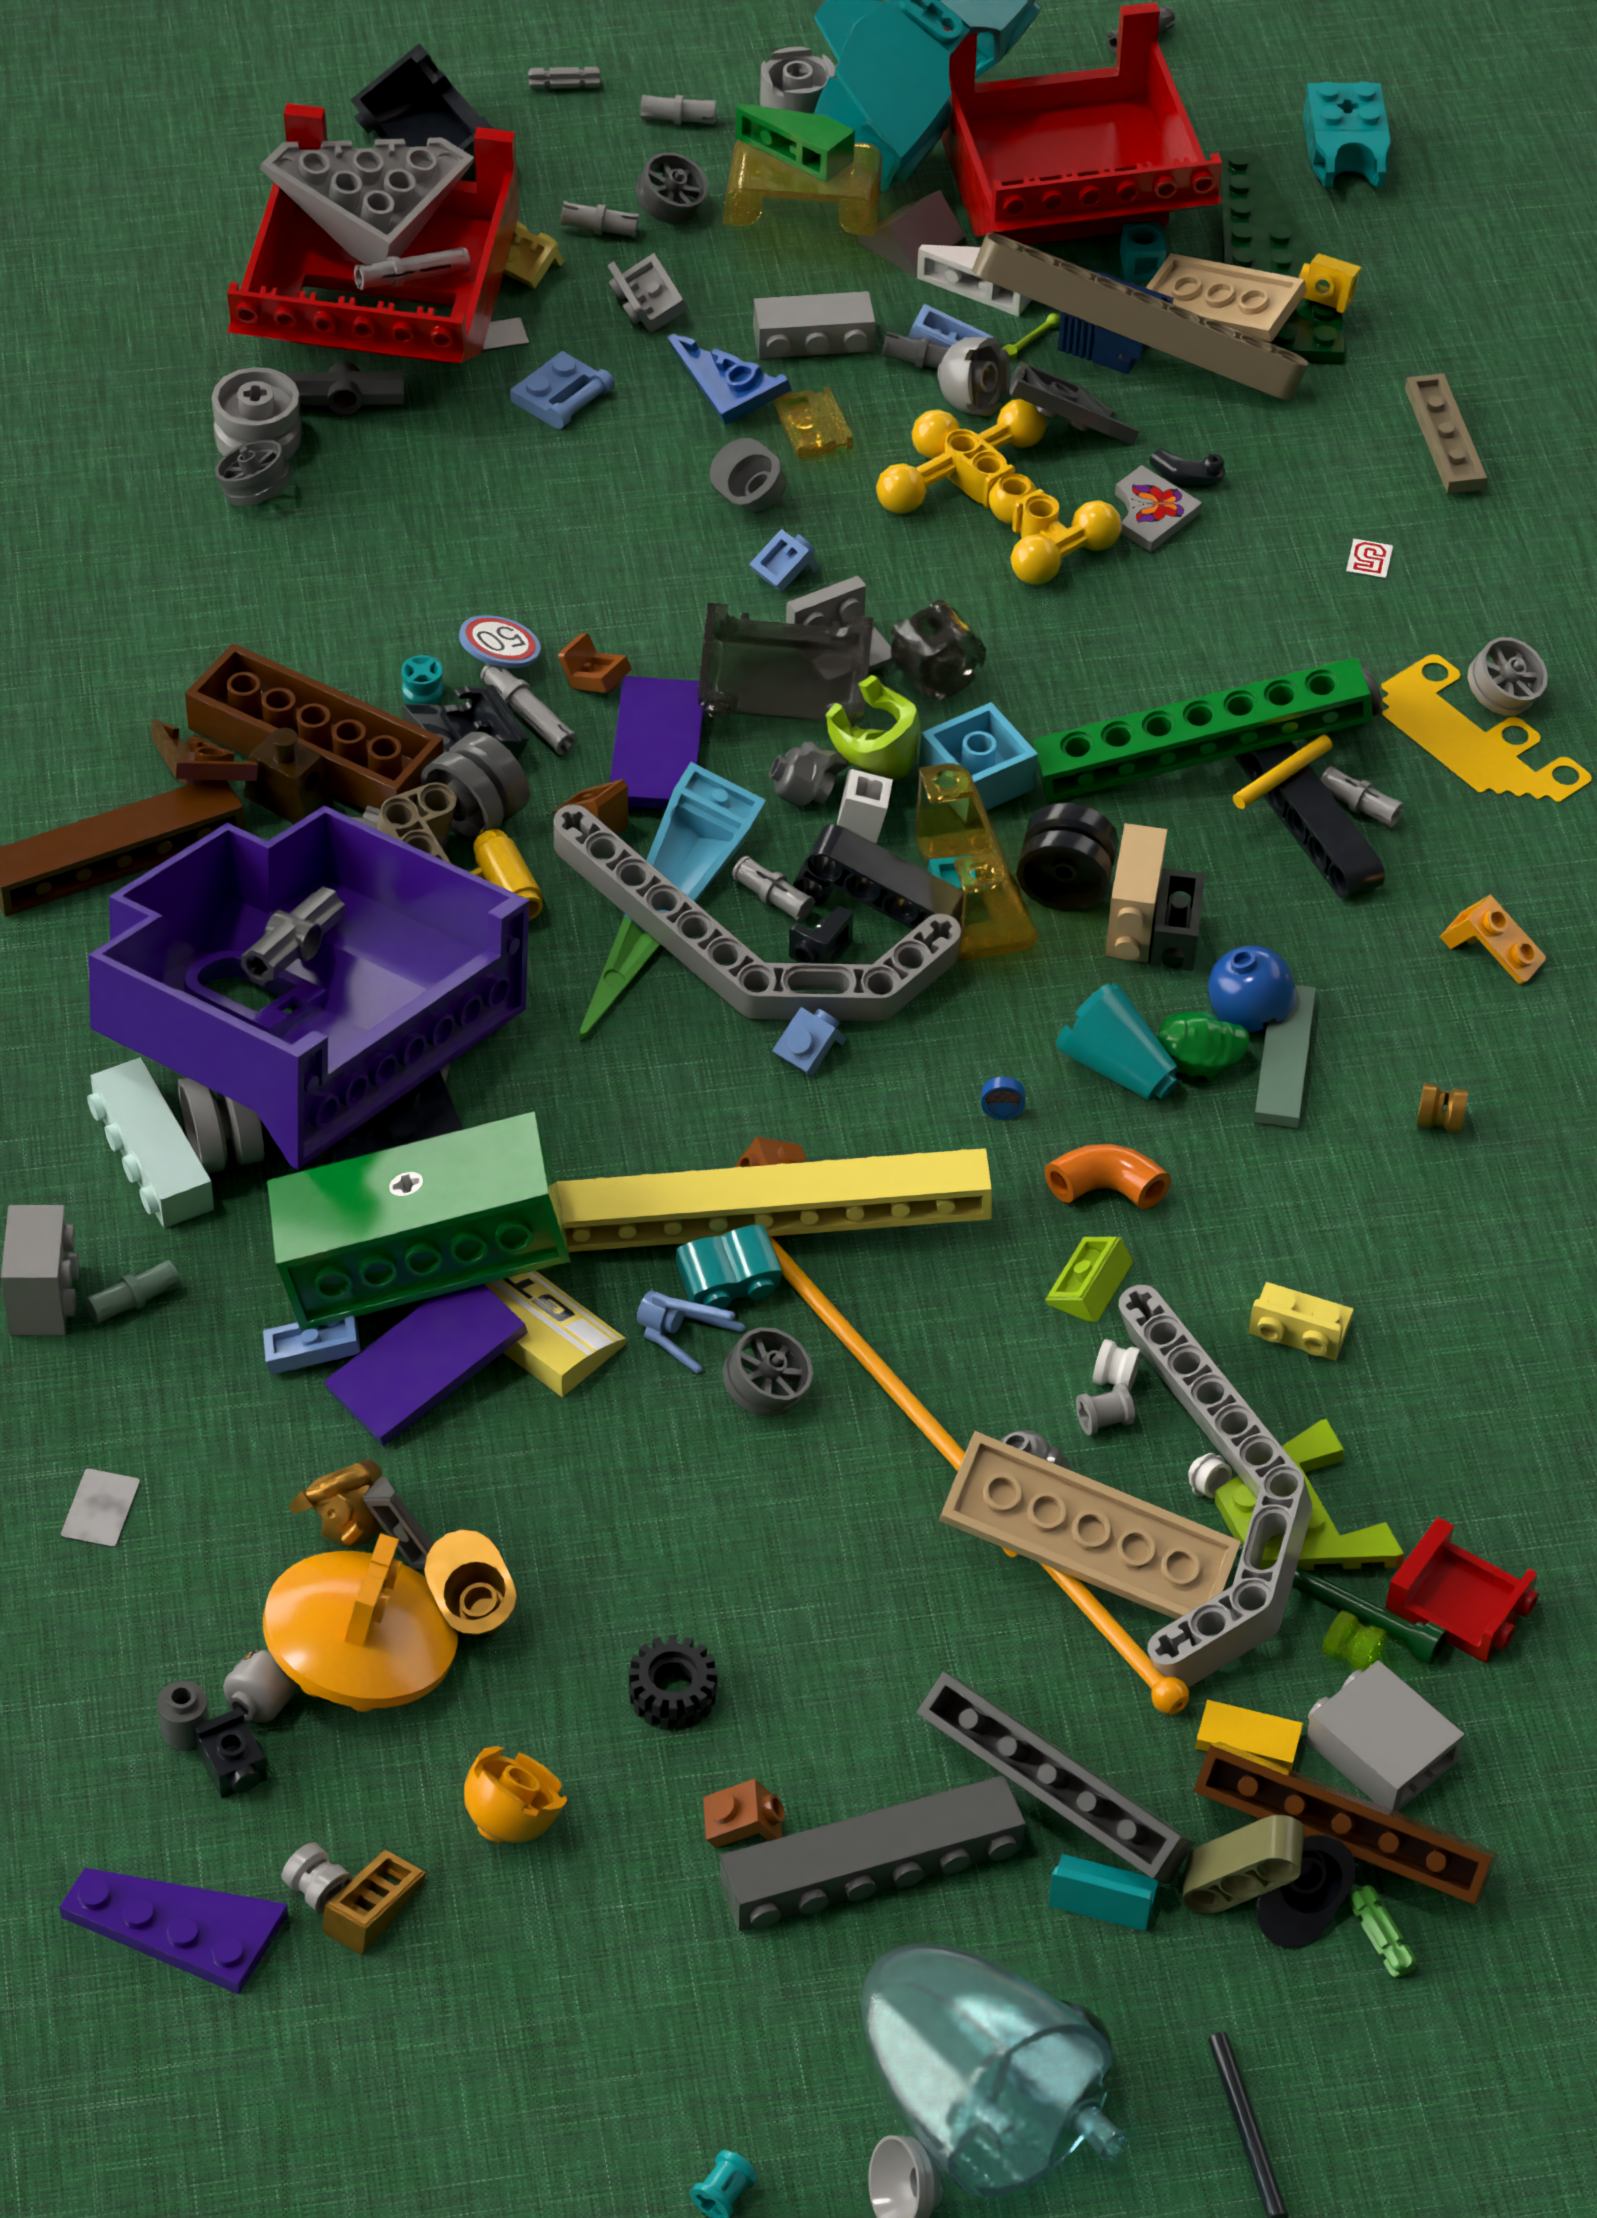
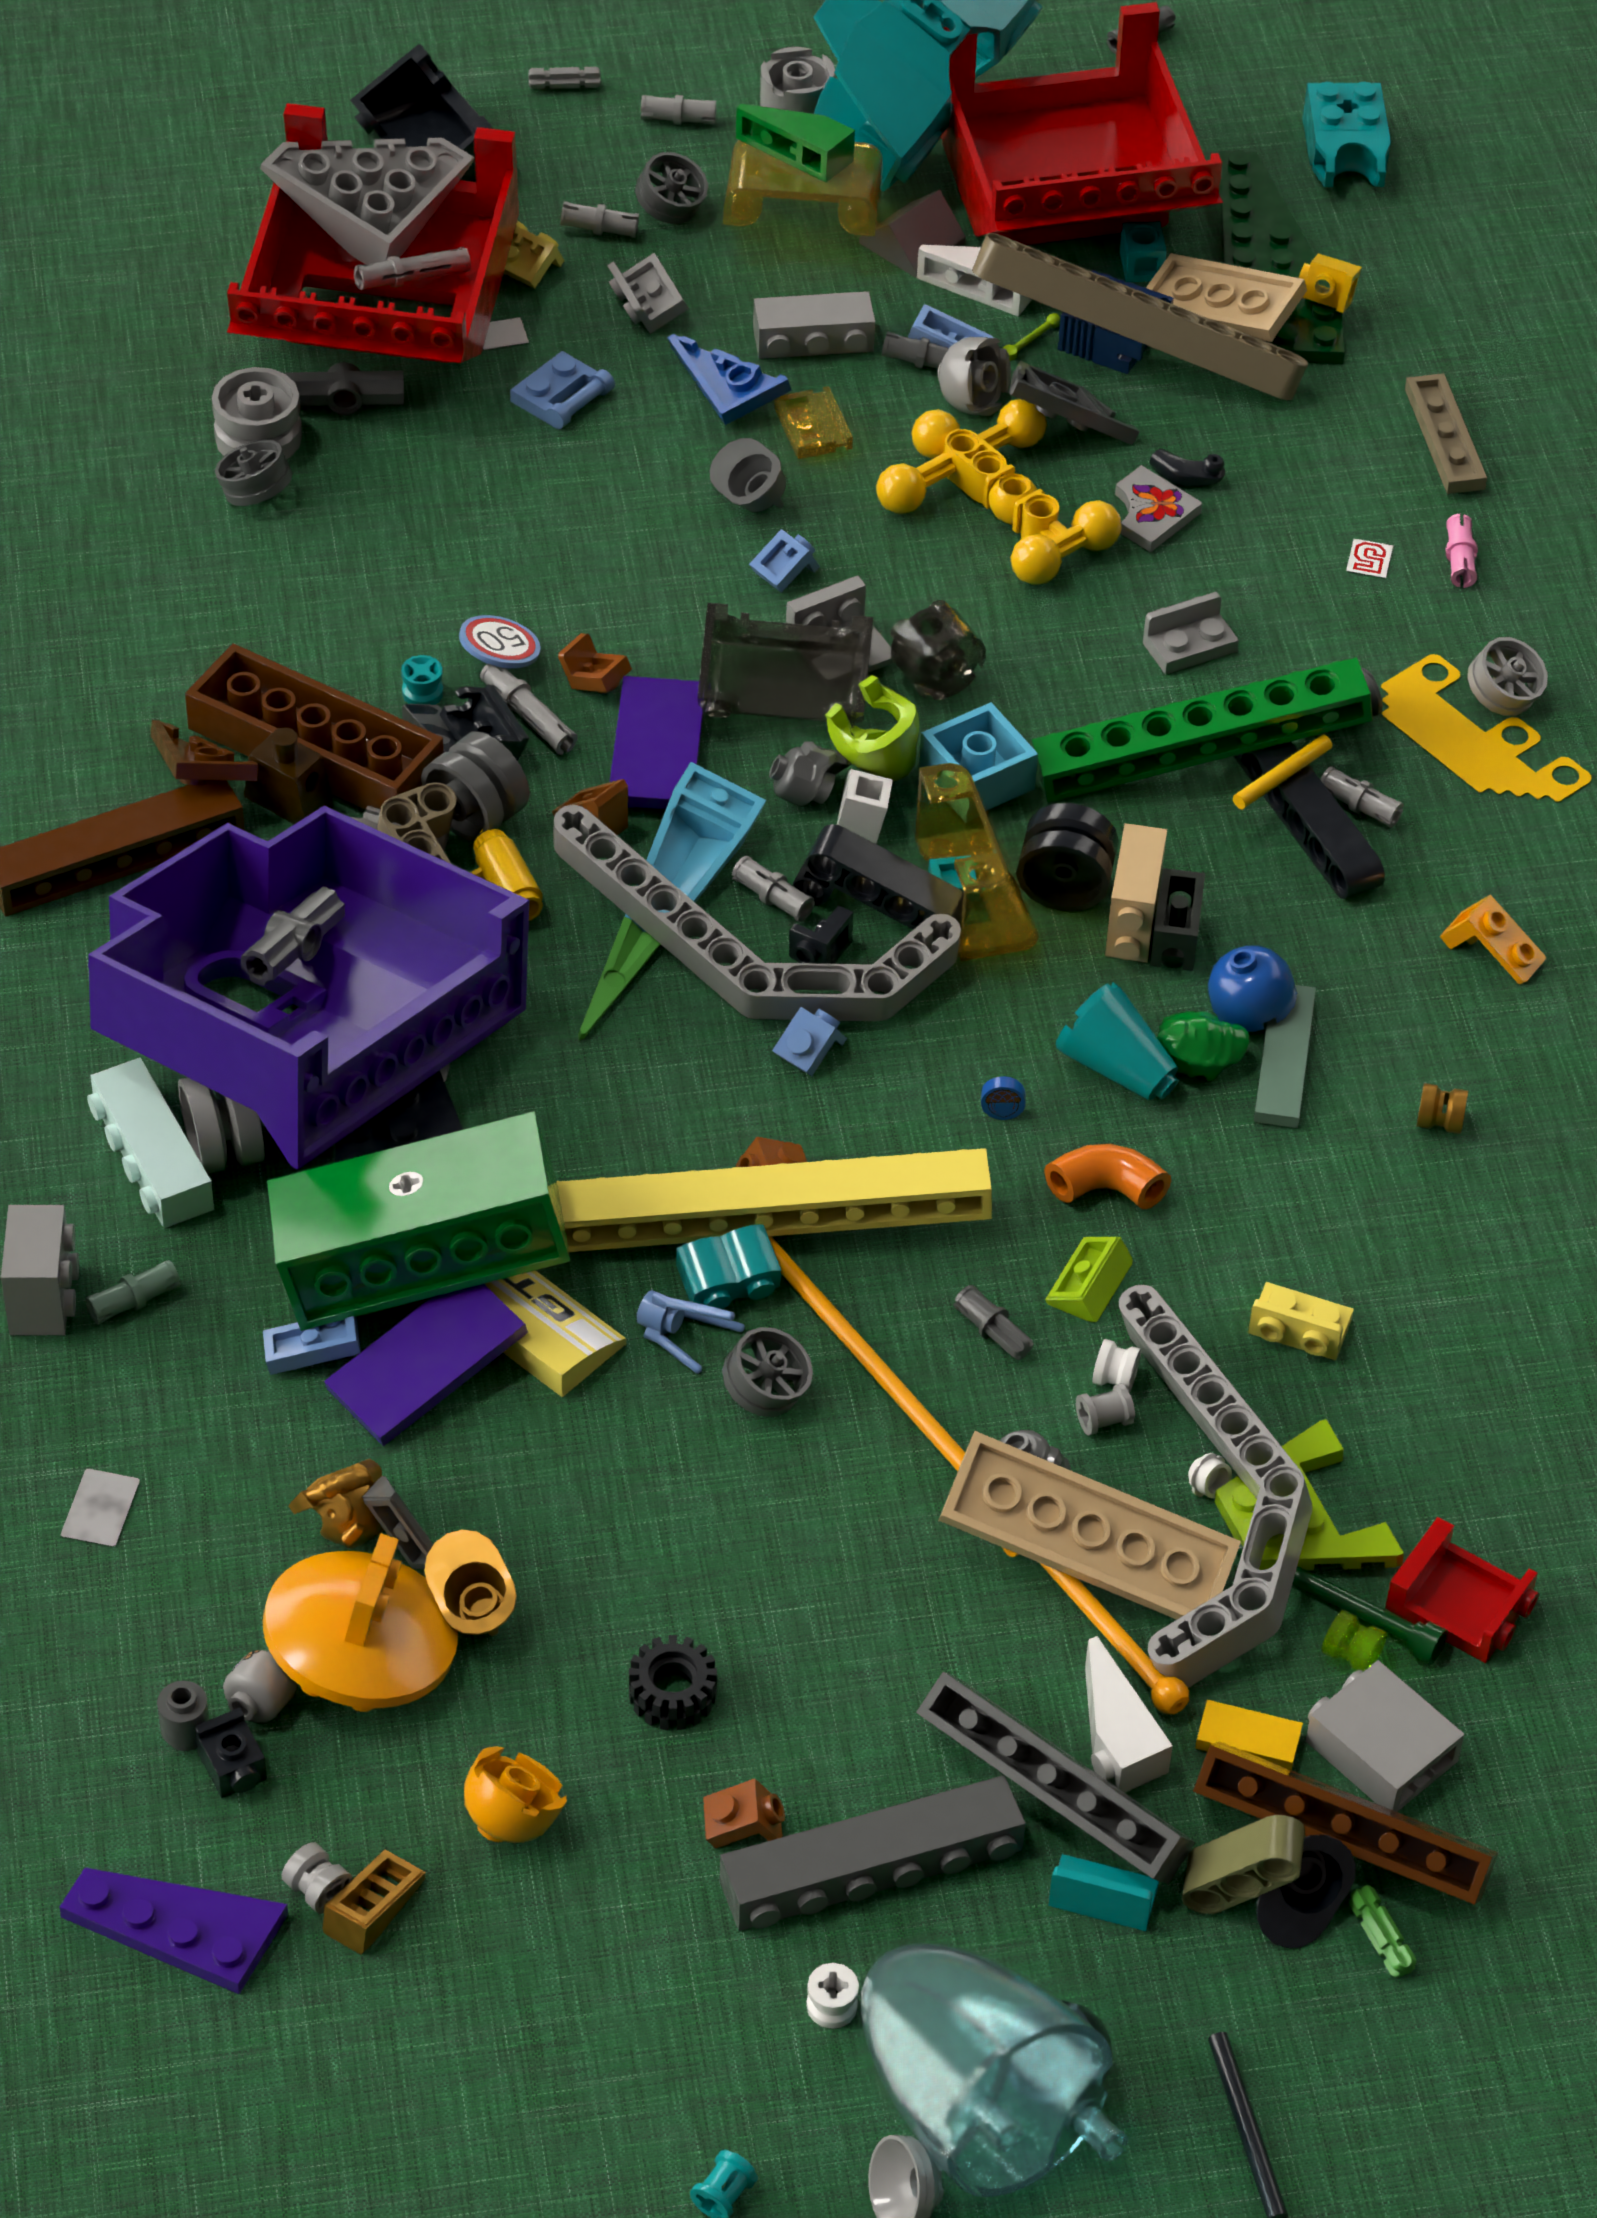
none -> white wheel [806,1963,859,2029]
none -> dark grey axle [953,1285,1033,1360]
none -> white slope [1085,1636,1173,1793]
none -> light grey bracket [1143,592,1239,675]
none -> bright pink pin [1446,514,1478,588]

